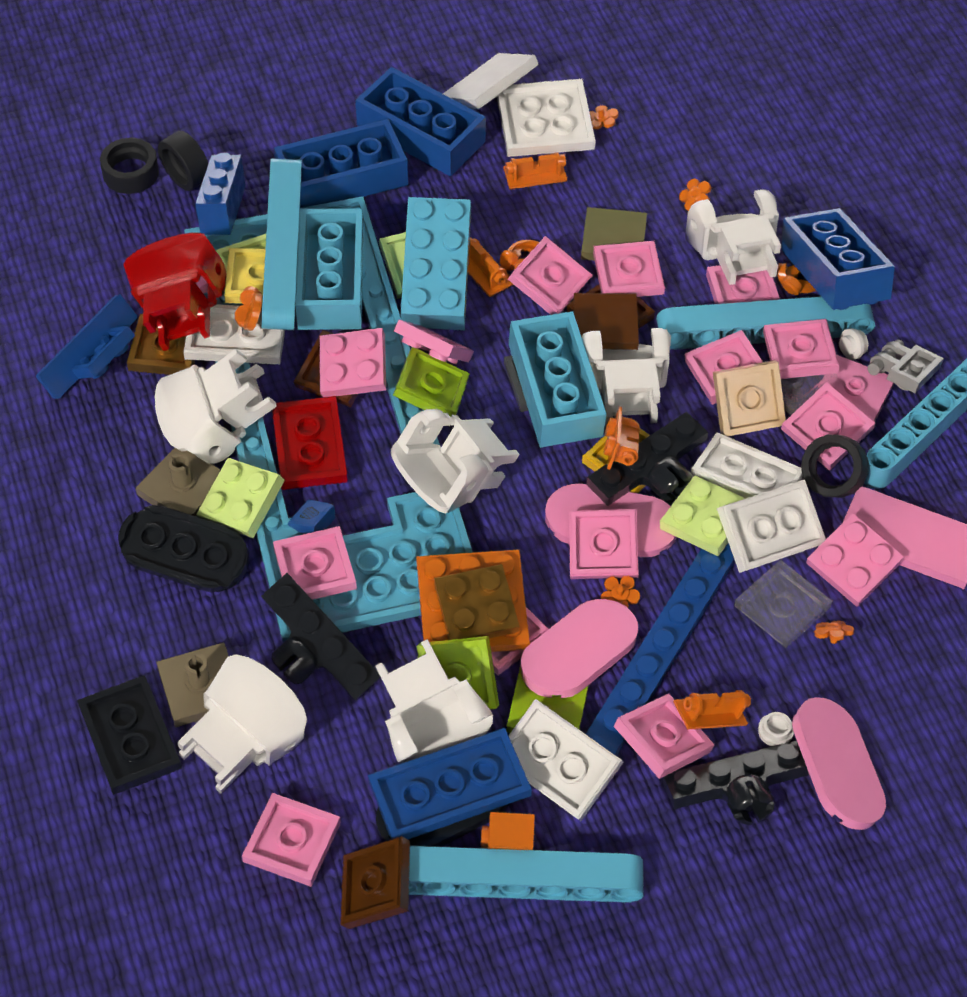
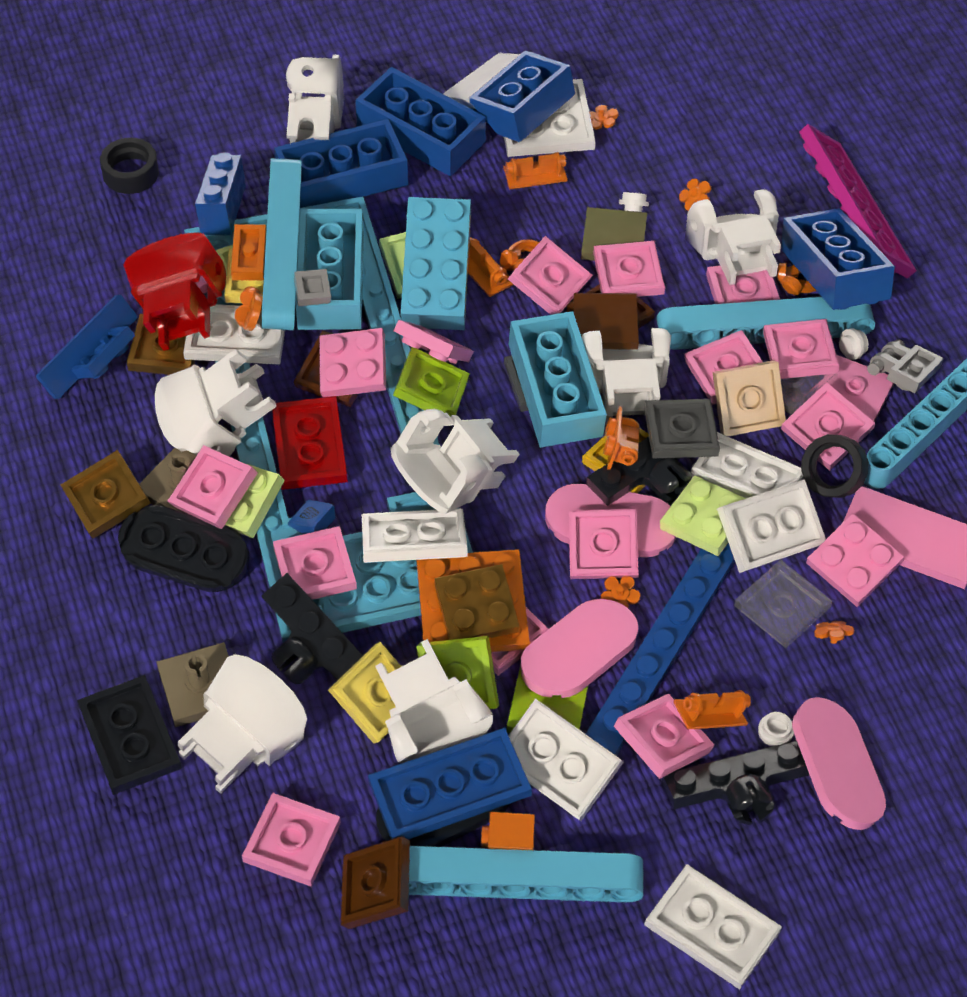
black tyre [158,131,209,191] -> none
none -> pearl gold plate [61,450,151,539]
none -> bright pink plate [168,445,258,529]
none -> orange plate [231,224,267,280]
none -> white piece [286,55,344,143]
none -> light grey plate [294,269,331,306]
none -> light yellow tile [328,642,402,744]
none -> white tile [362,508,468,563]
none -> blue slope [469,50,575,142]
none -> white plate [619,192,649,212]
none -> dark grey tile [644,399,720,458]
none -> white tile [645,864,782,990]
none -> dark pink plate [799,124,917,279]

